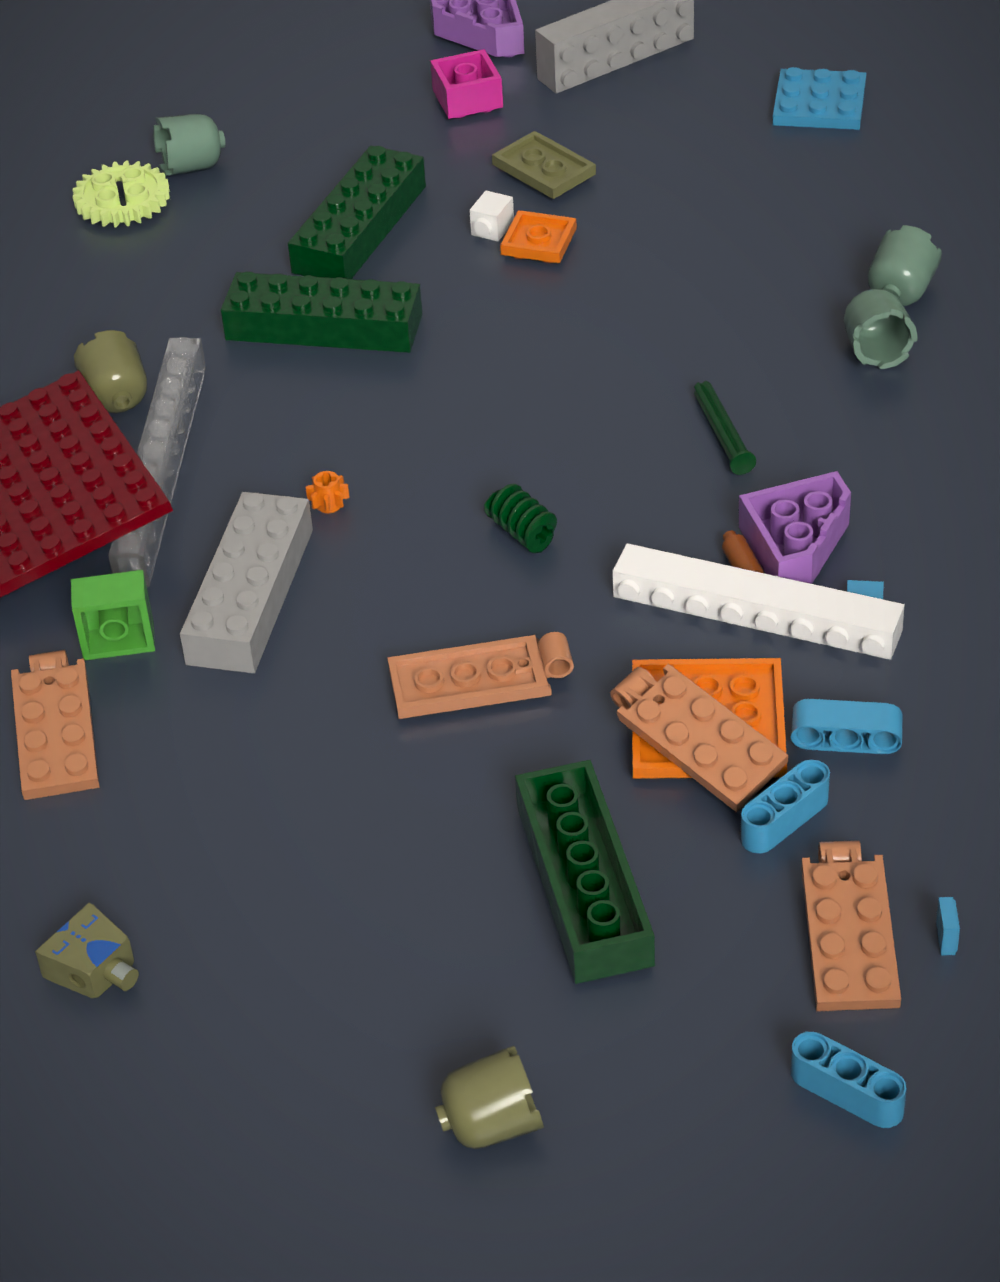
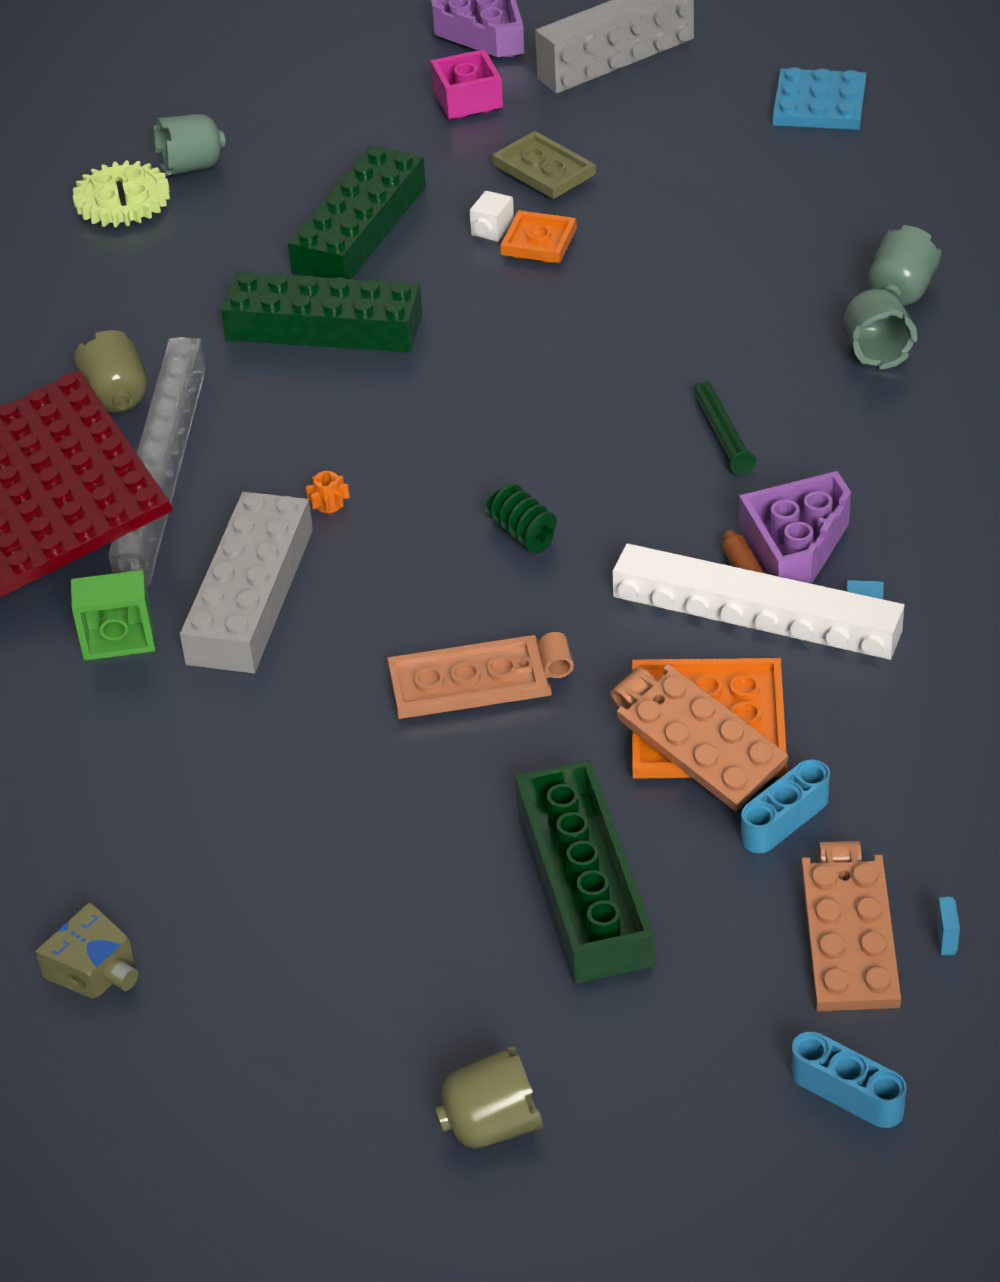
nougat hinge [11,650,100,800] -> none
dark azure beam [791,699,903,754] -> none

